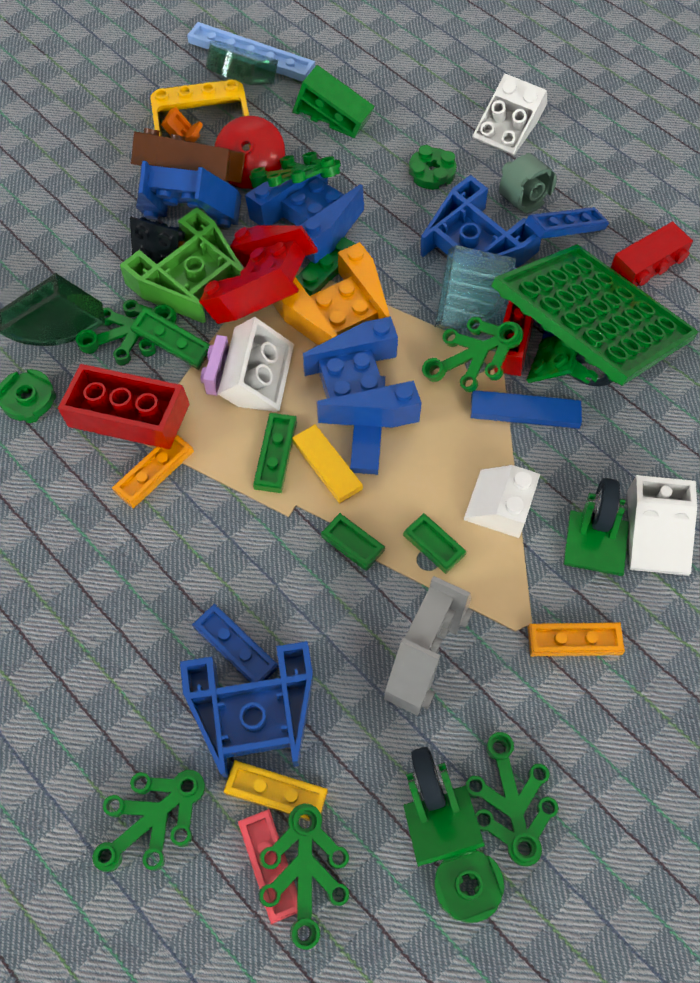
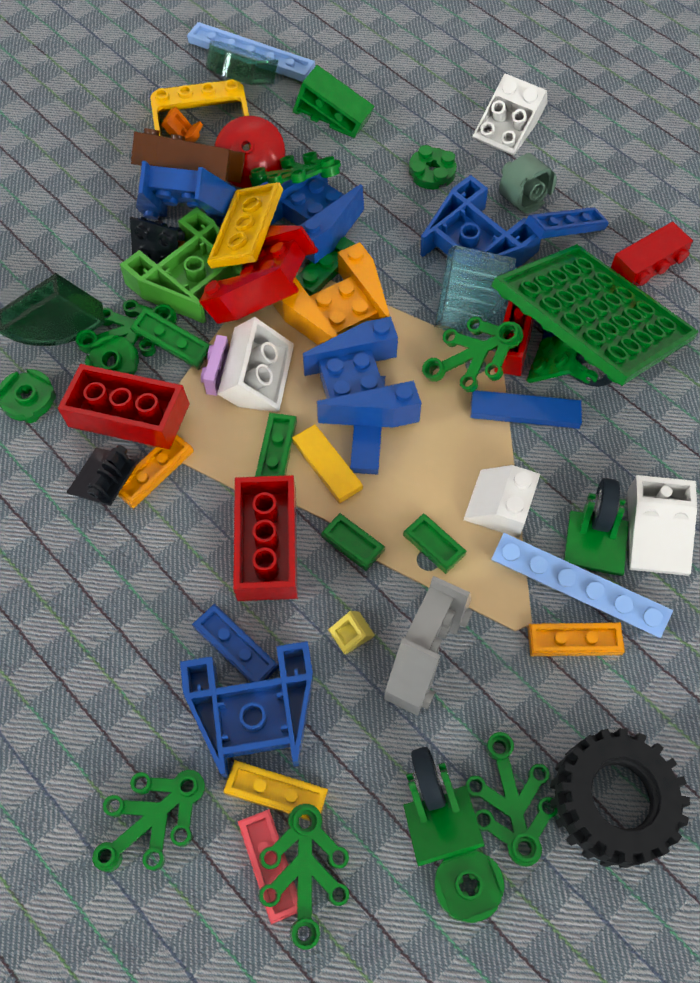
none -> black hinge [66,445,140,506]
none -> green tile [85,334,139,375]
none -> yellow tile [207,182,283,269]
none -> red brick [233,475,298,601]
none -> light yellow slope [328,611,375,654]
none -> light blue plate [491,533,673,638]
none -> black tyre [550,728,690,868]

